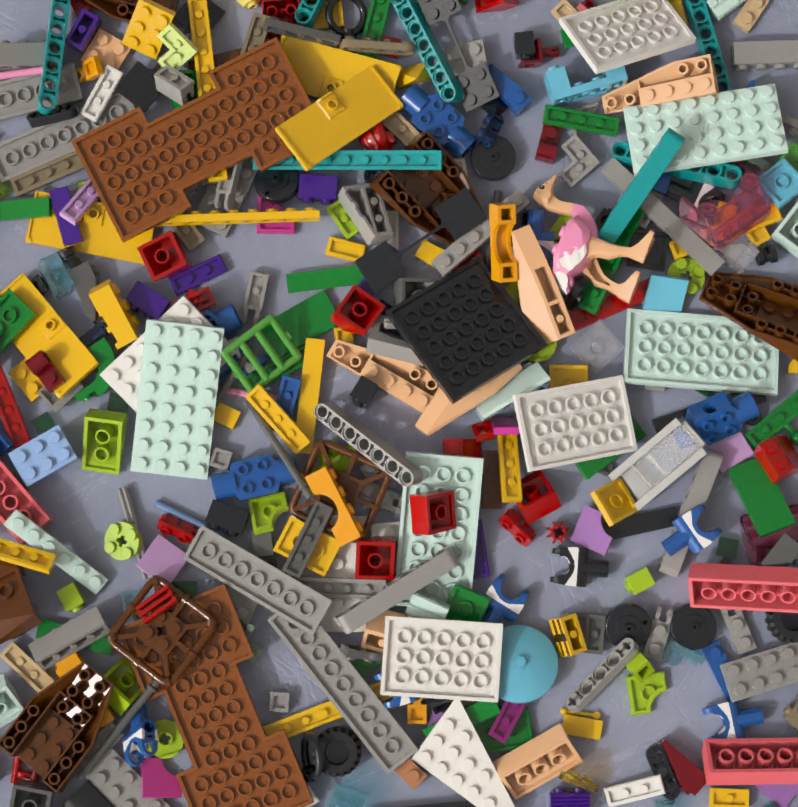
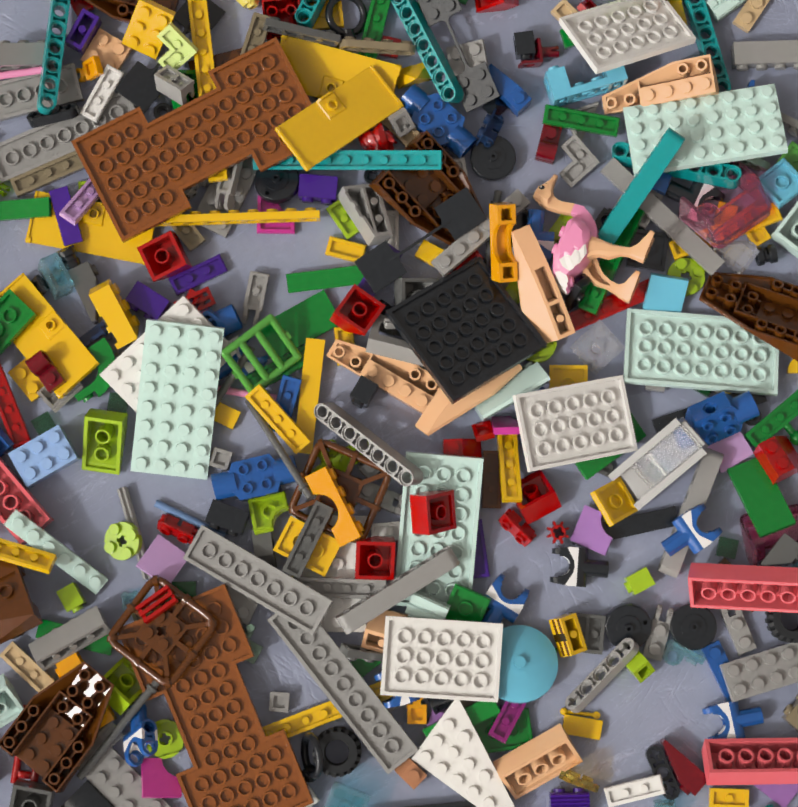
lime tile [625,671,667,716] -> none
none -> black plate [154,103,172,119]
none -> light grey bracket [388,107,415,137]

